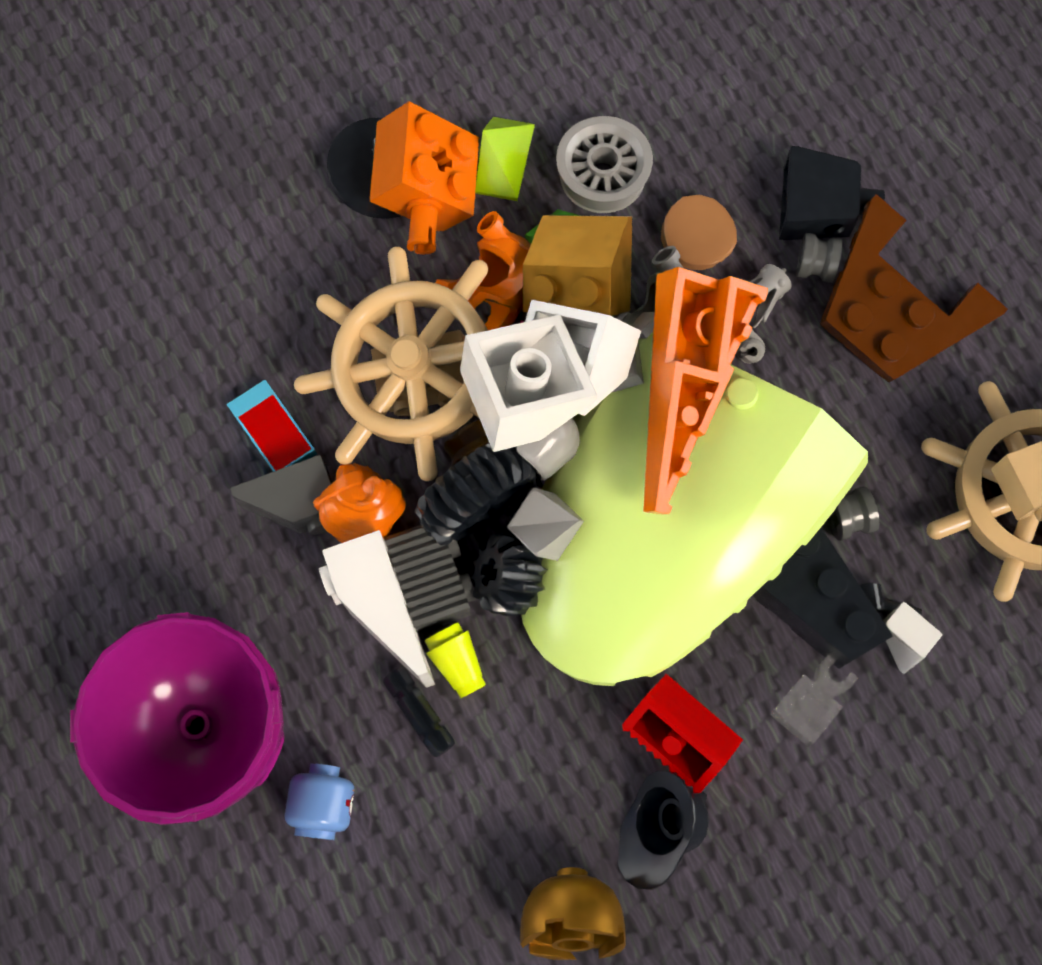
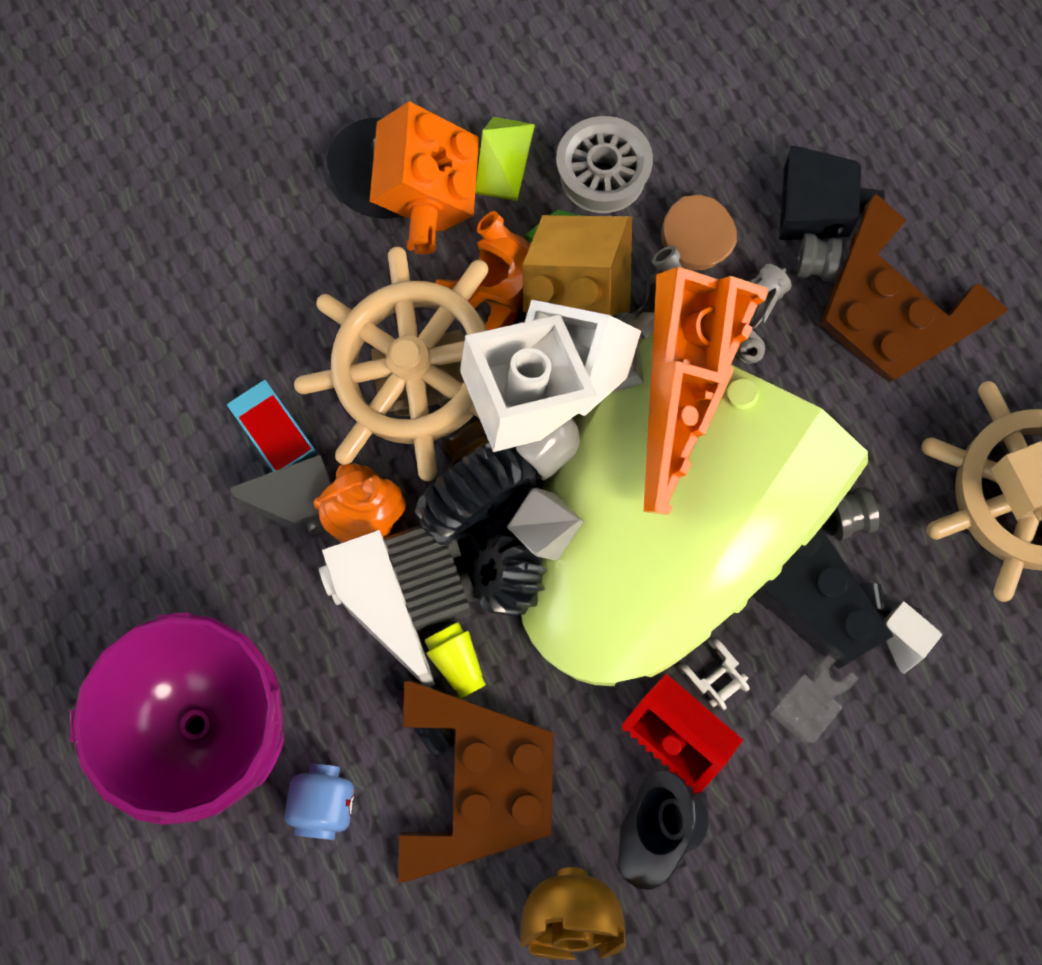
none -> reddish brown wing [398,680,553,882]
none -> white piece [677,636,749,711]

